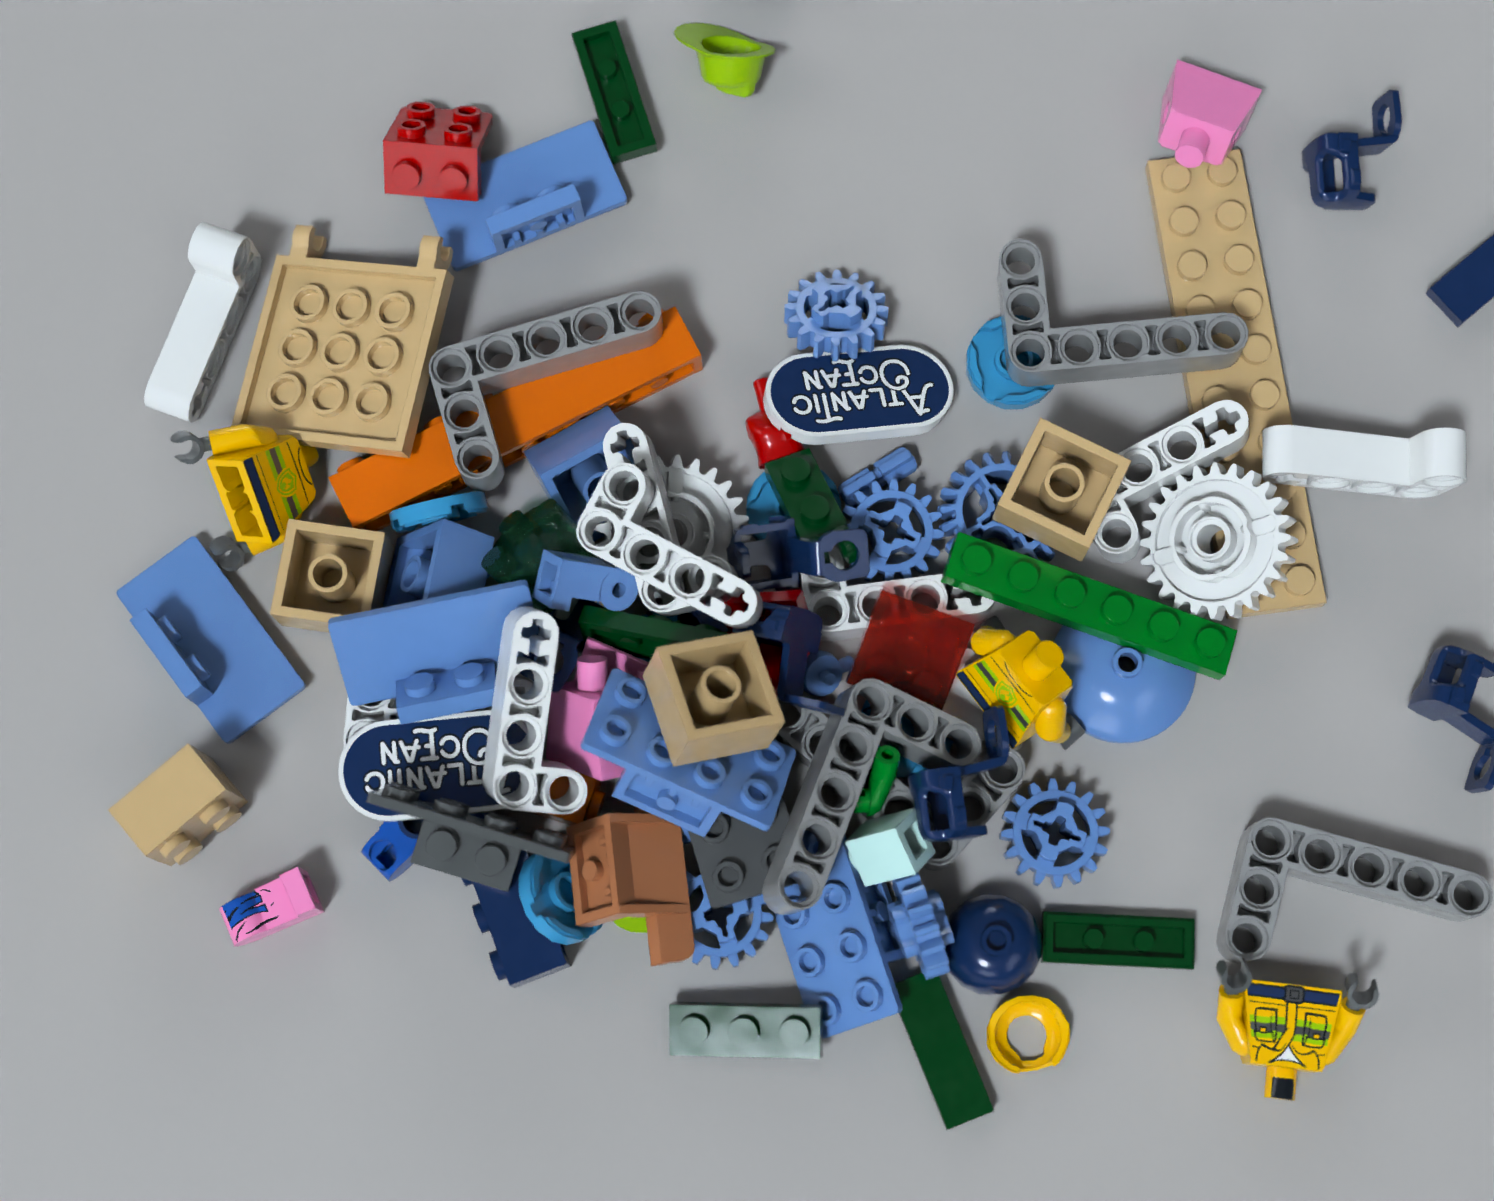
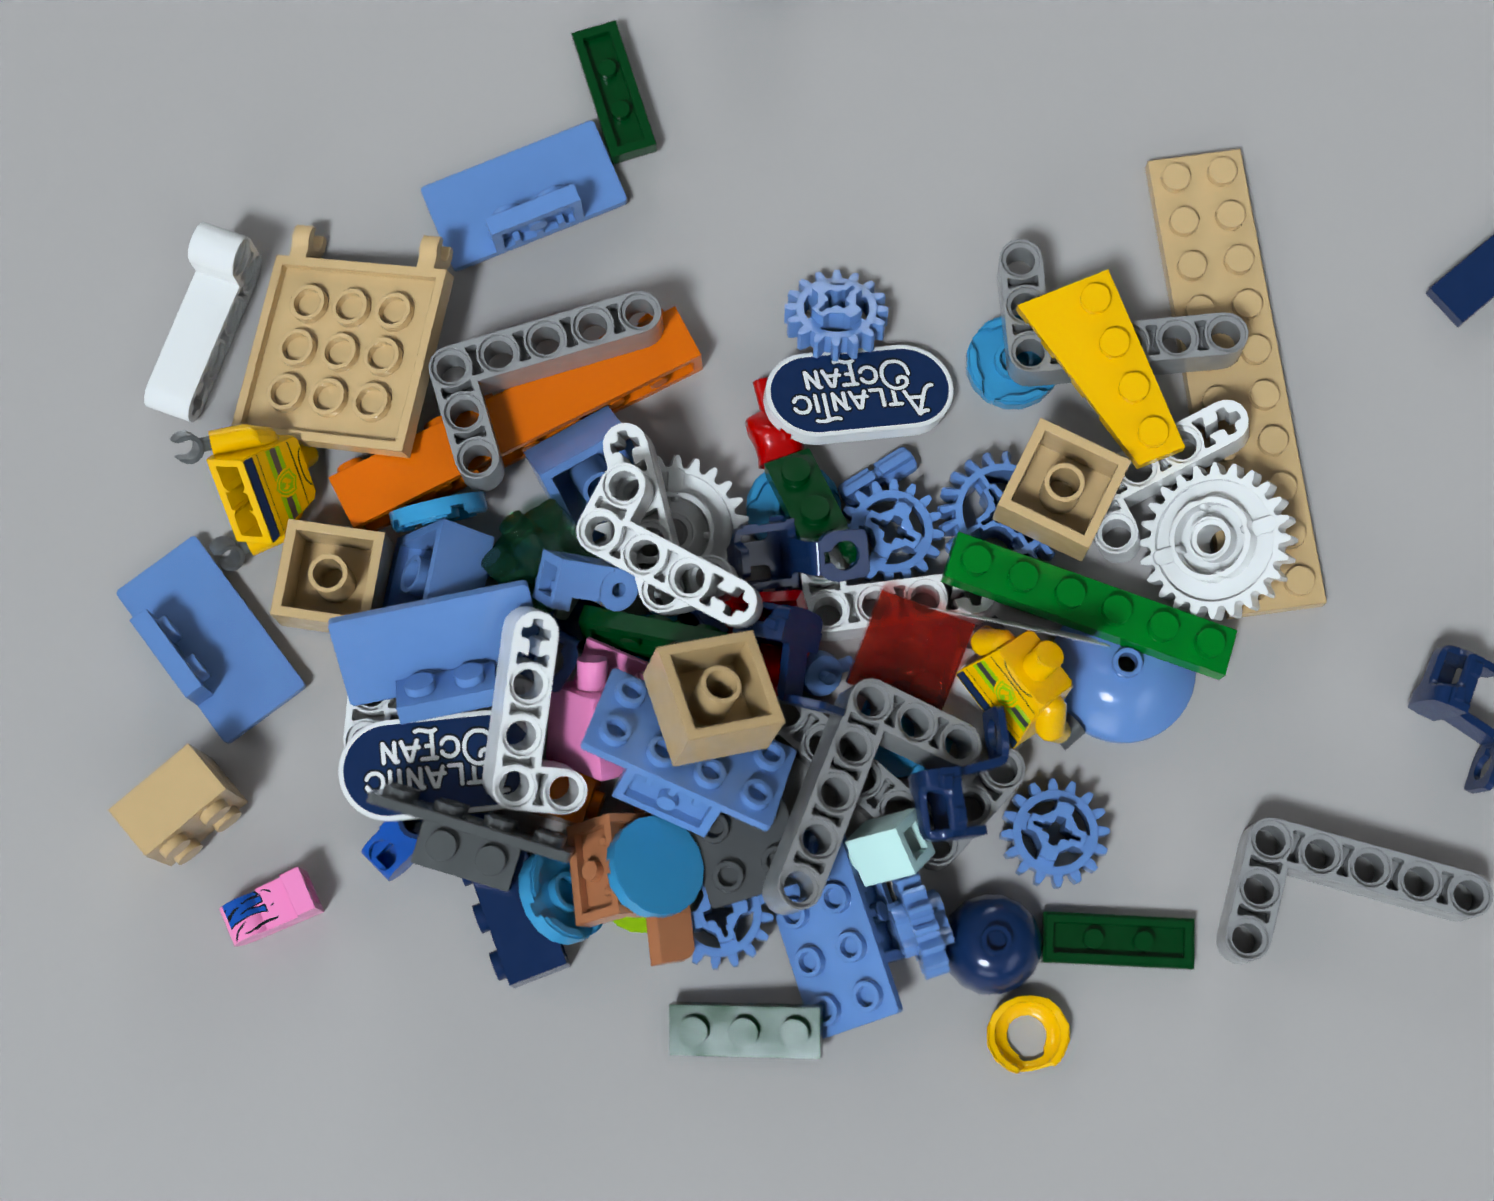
red bracket [383,102,493,202] -> none
lime piece [674,23,776,98] -> none
green arm [853,745,900,817] -> none
dark green tile [895,973,994,1130] -> none
bright pink torso [1158,59,1262,168] -> none
torso [1216,959,1379,1101] -> none
white beam [1262,425,1467,499] -> none
dark blue piece [1301,90,1402,210] -> none
none -> dark azure tile [606,815,704,918]
none -> white sticker [930,608,1110,647]
none -> yellow wing [1016,269,1185,469]

